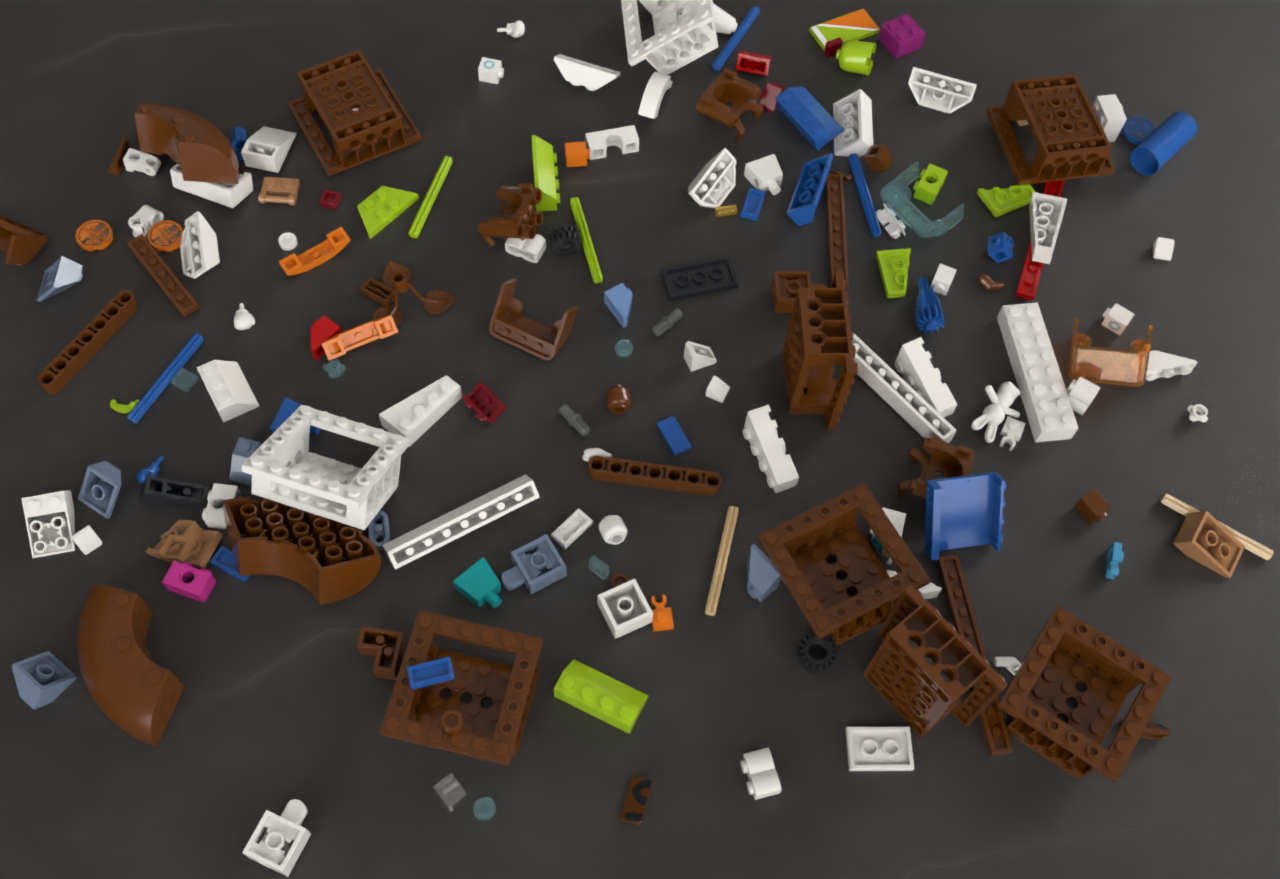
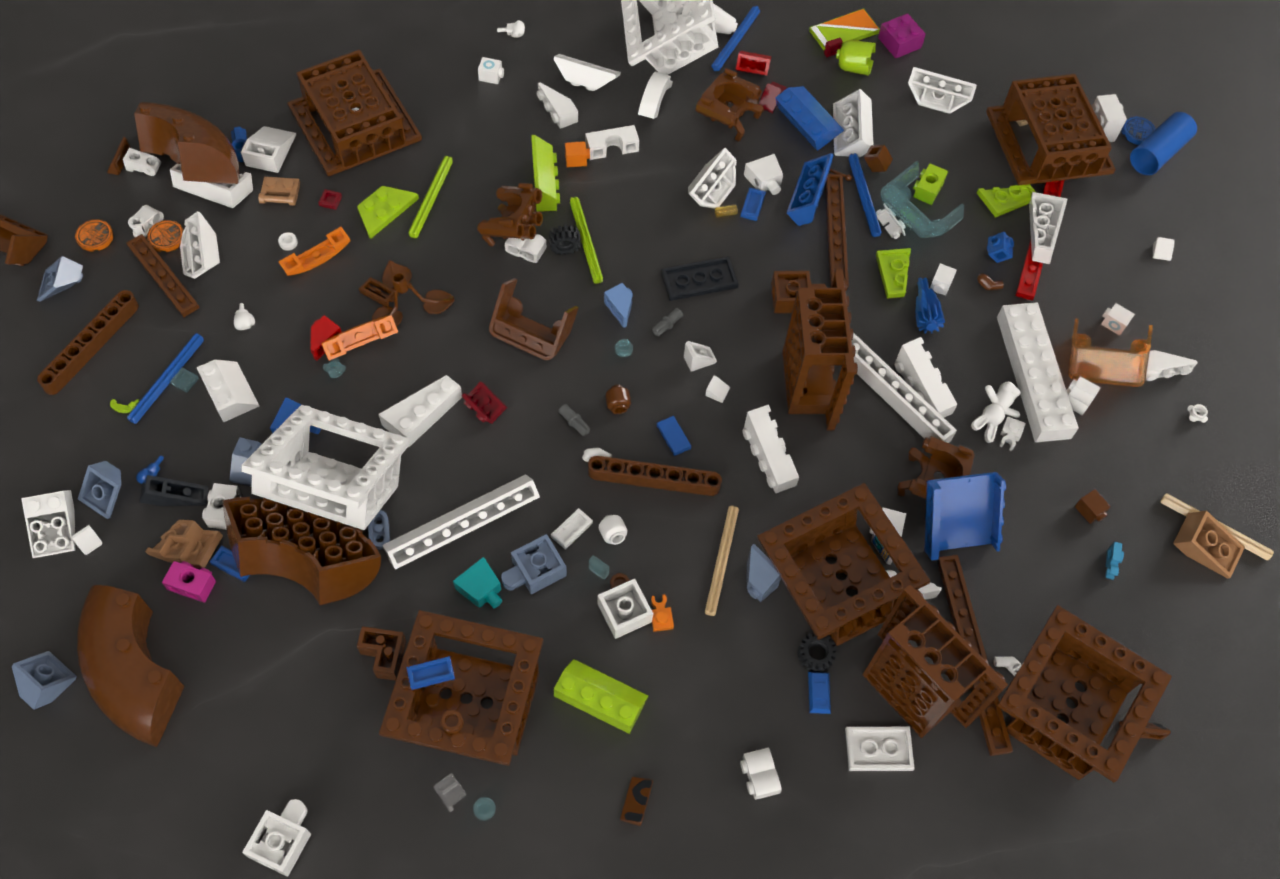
none -> white slope [537,83,578,129]
none -> blue tile [808,672,831,714]

